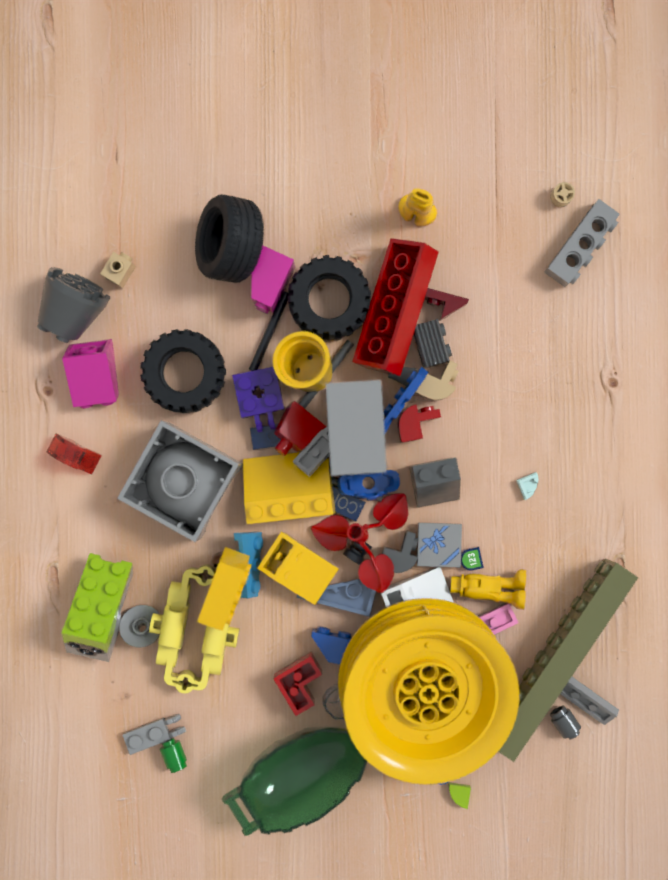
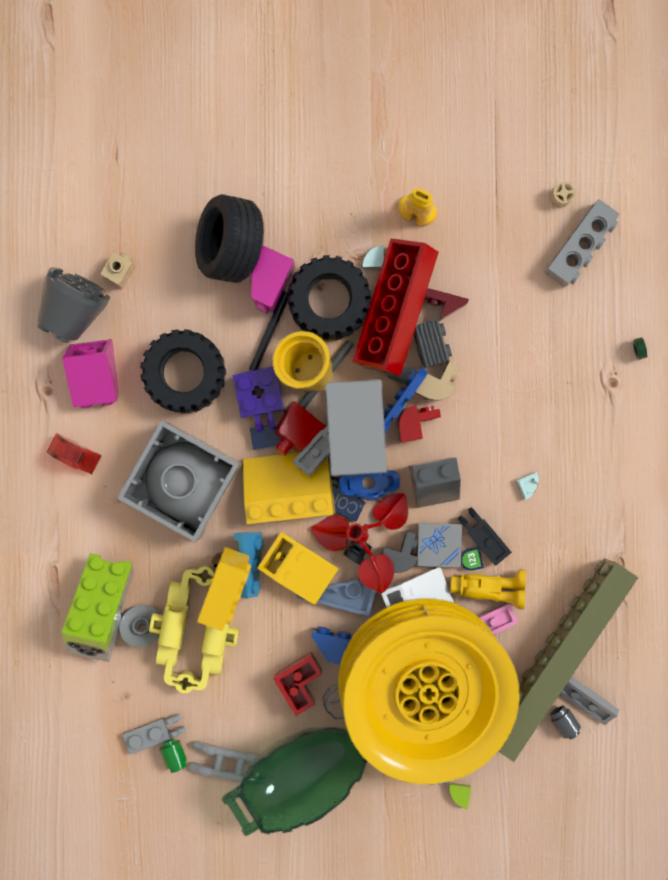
none -> light grey piece [189,741,270,785]
none -> light aqua tile [362,245,384,269]
none -> black hinge [457,507,512,566]
none -> dark green tile [633,337,648,360]

